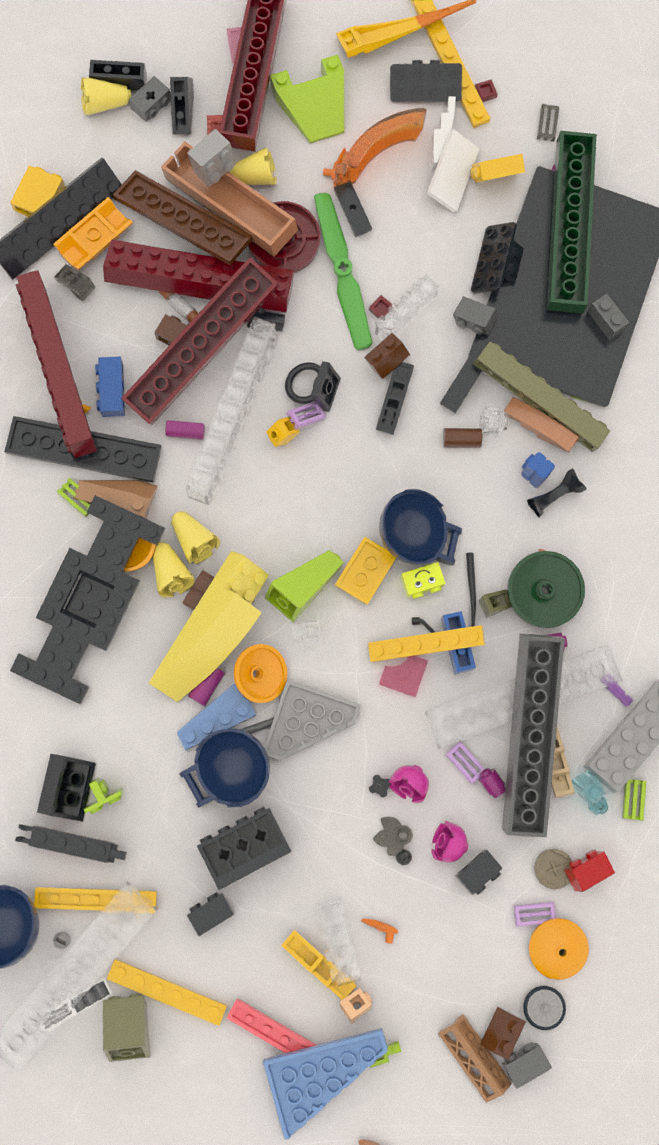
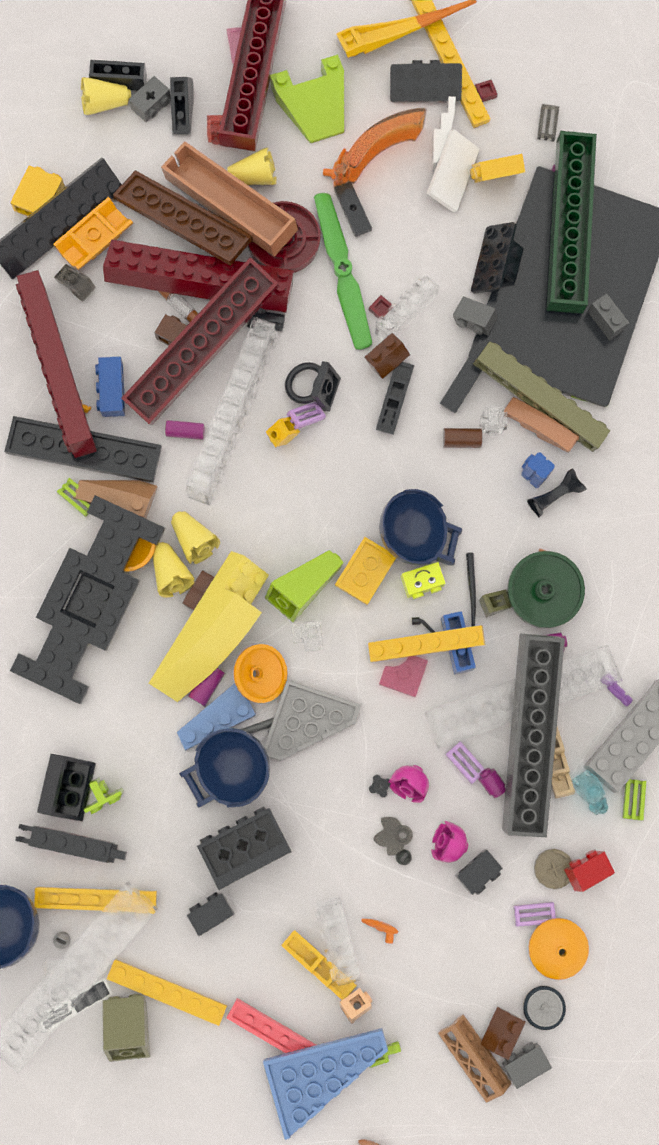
light grey brick [187,129,237,187] -> none

